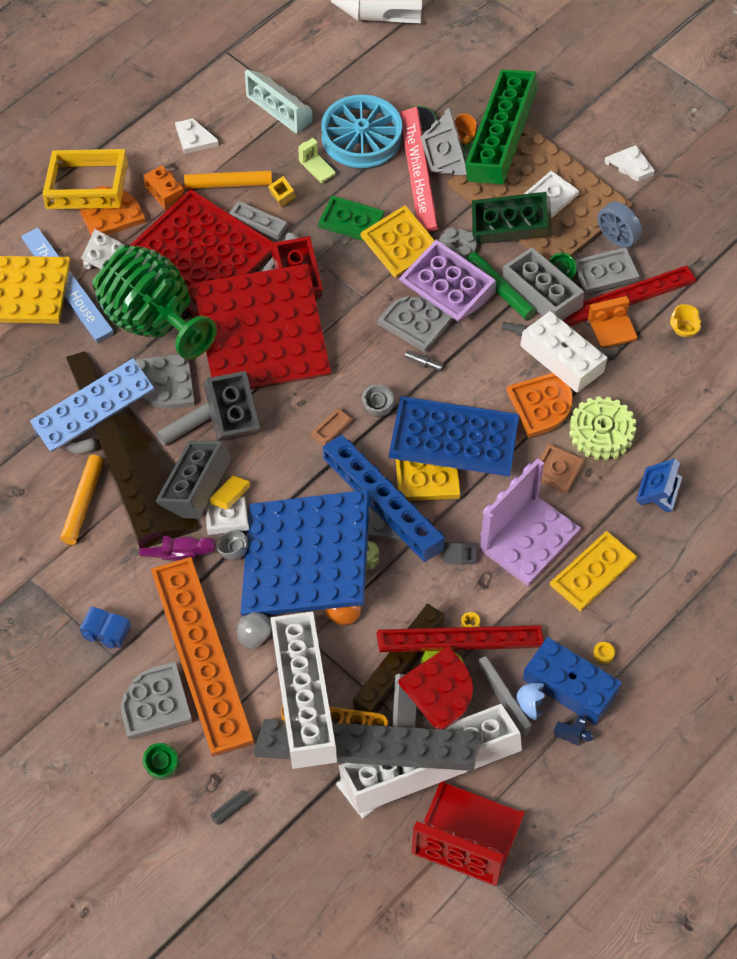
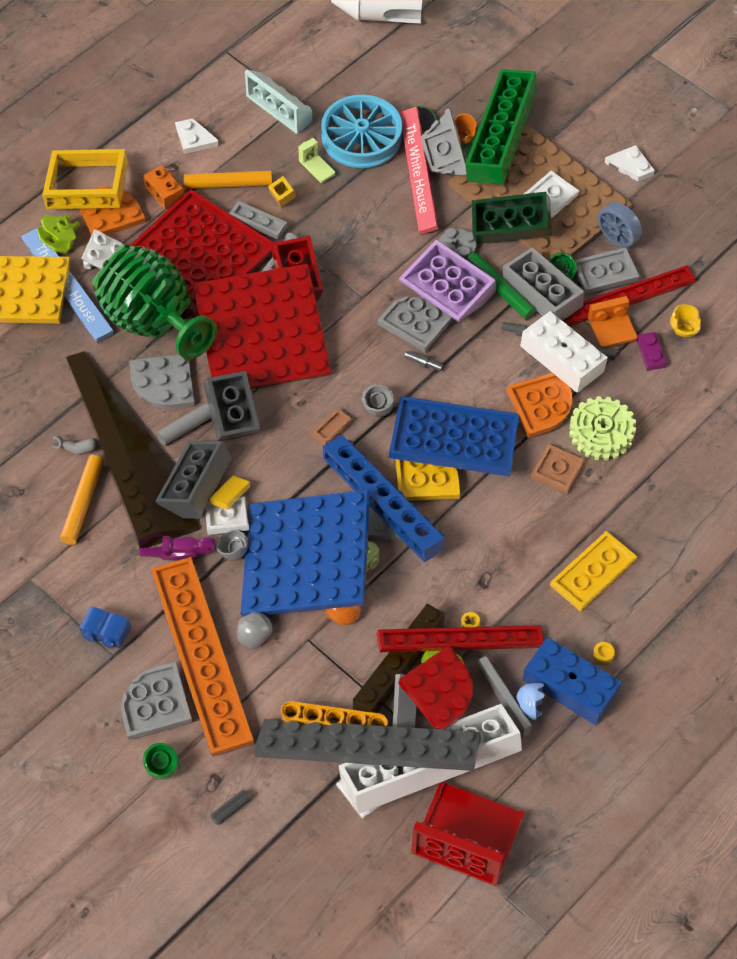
light blue bracket [30,359,154,452] -> none
white brick [270,612,337,769] -> none
green plate [318,195,384,241] -> none
yellow plate [360,205,435,278] -> none
dark grey panel [444,541,476,565] -> none
lavender bracket [480,458,581,586] -> none
dark blue piece [554,715,594,746] -> none
blue bracket [636,458,682,512] -> none
none -> lime hinge [37,214,80,254]
none -> magenta plate [637,332,667,371]

